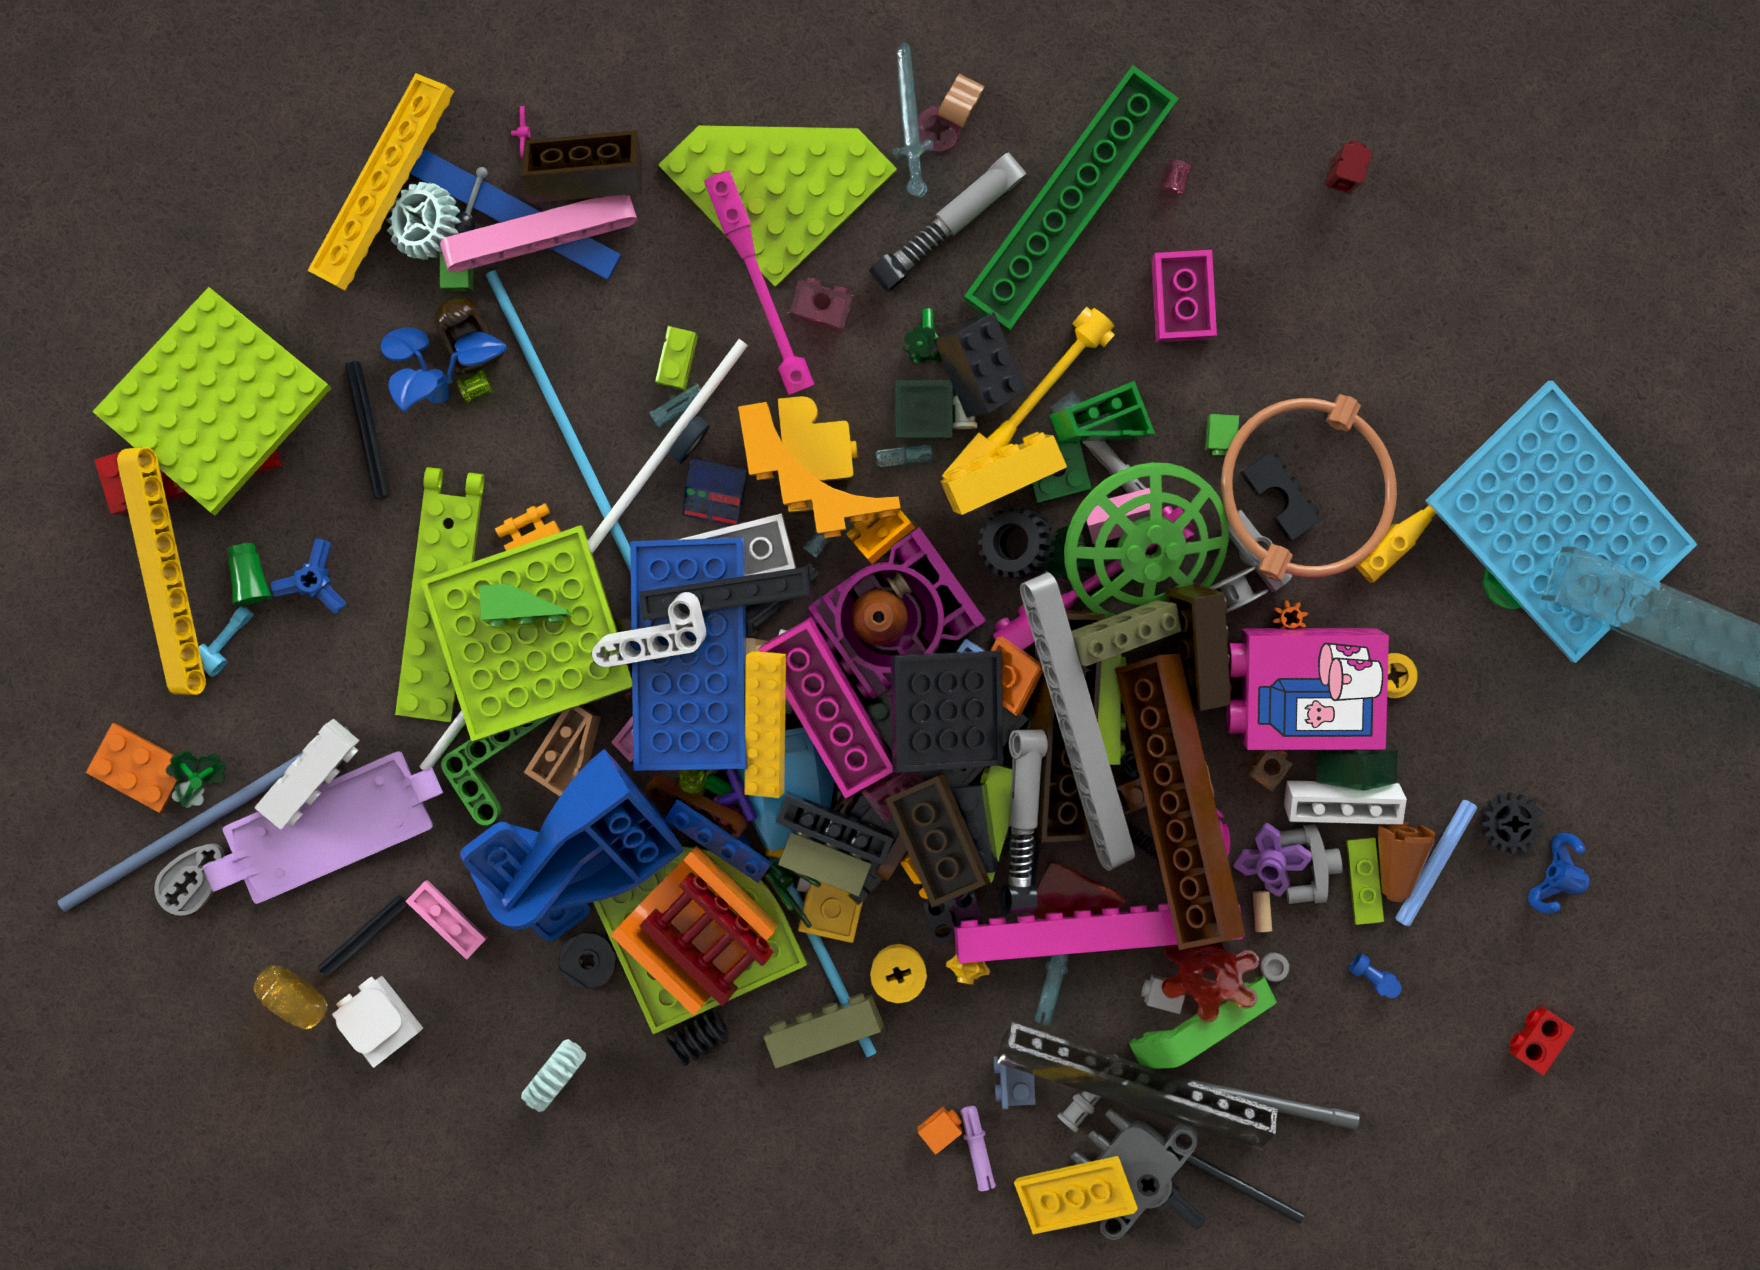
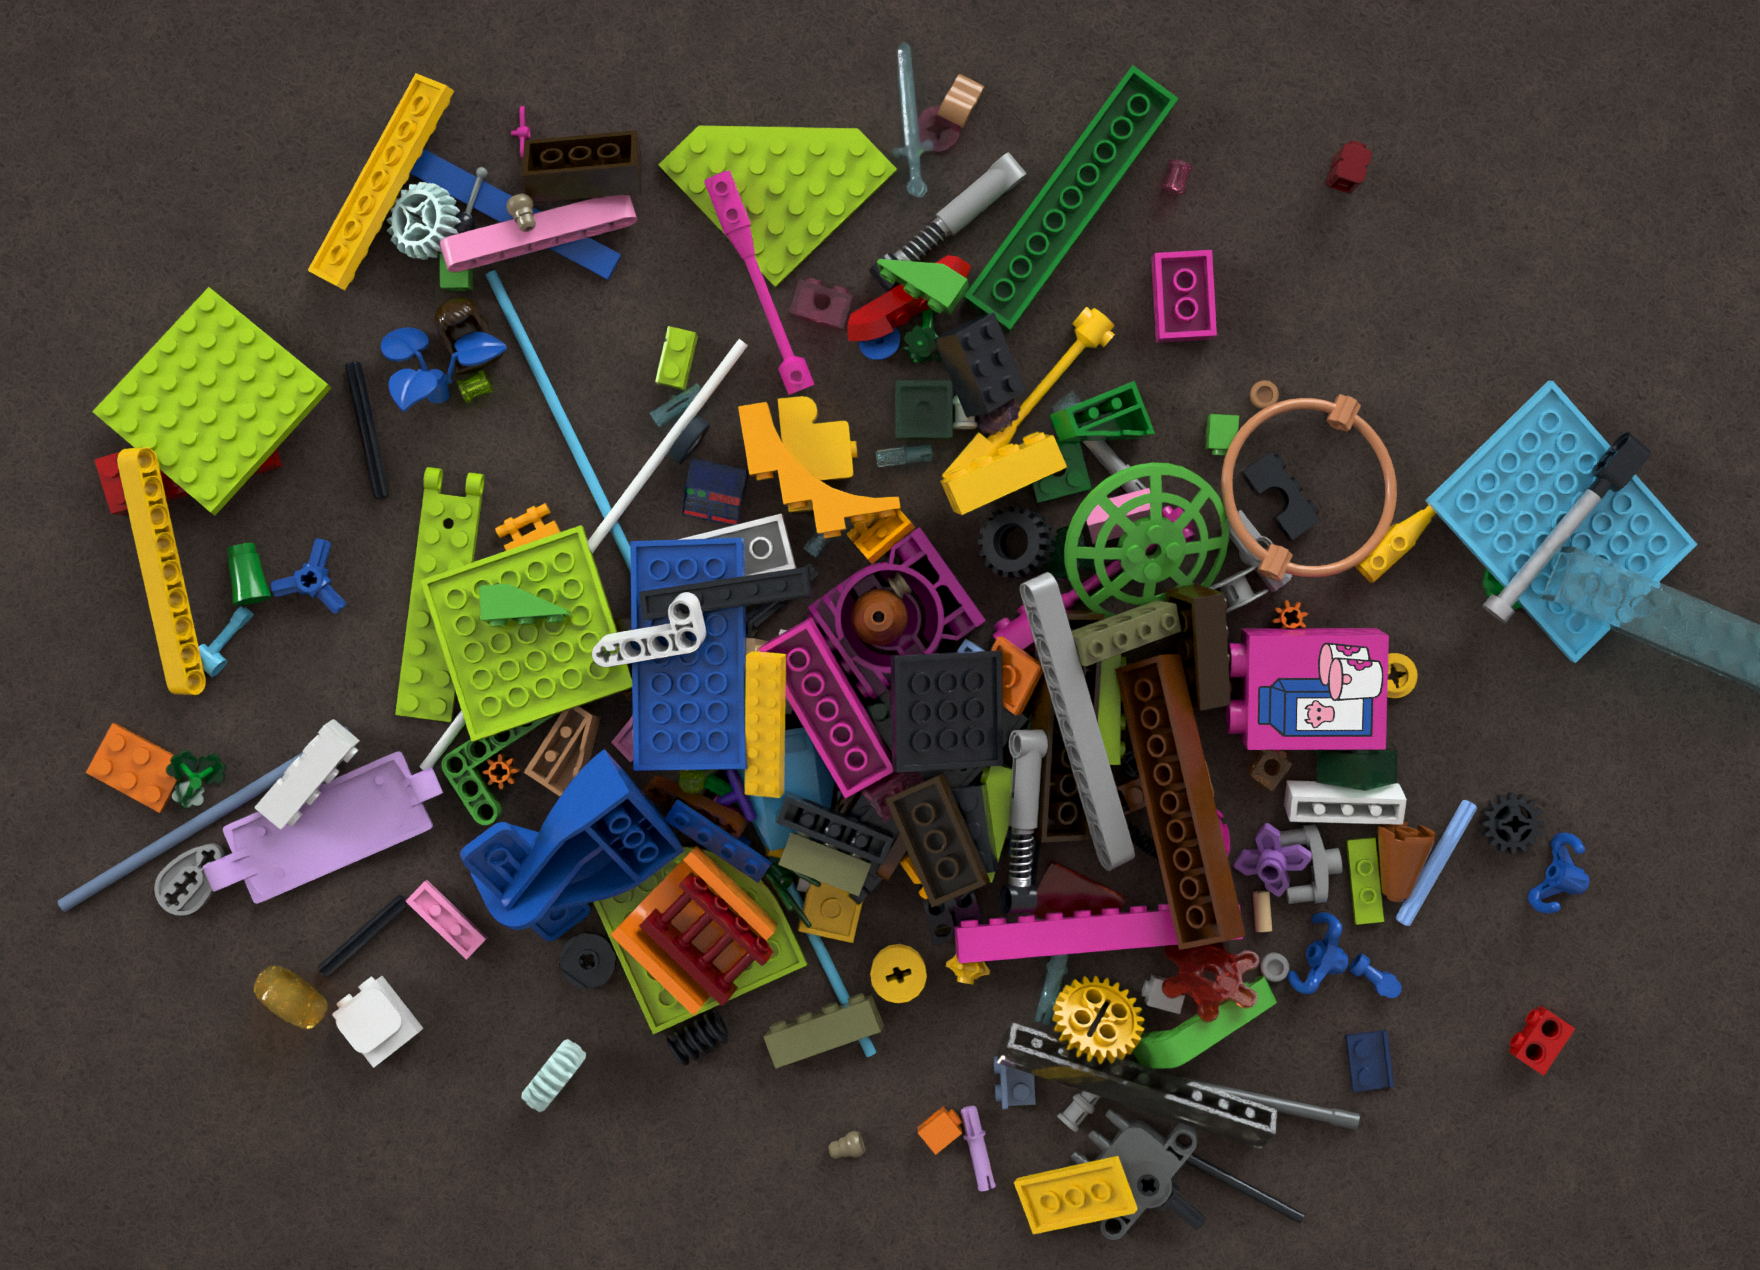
none -> orange gear [483,753,520,789]
none -> dark tan piece [506,194,536,232]
none -> dark tan piece [828,1131,865,1159]
none -> red brick [848,255,971,341]
none -> blue piece [859,327,901,360]
none -> bright green slope [877,259,969,315]
none -> gear [978,399,1020,436]
none -> yellow gear [1052,976,1144,1064]
none -> medium nougat tile [1249,380,1279,409]
none -> blue piece [1287,912,1348,994]
none -> dark blue plate [1345,1030,1394,1092]
none -> piece [1482,432,1651,623]

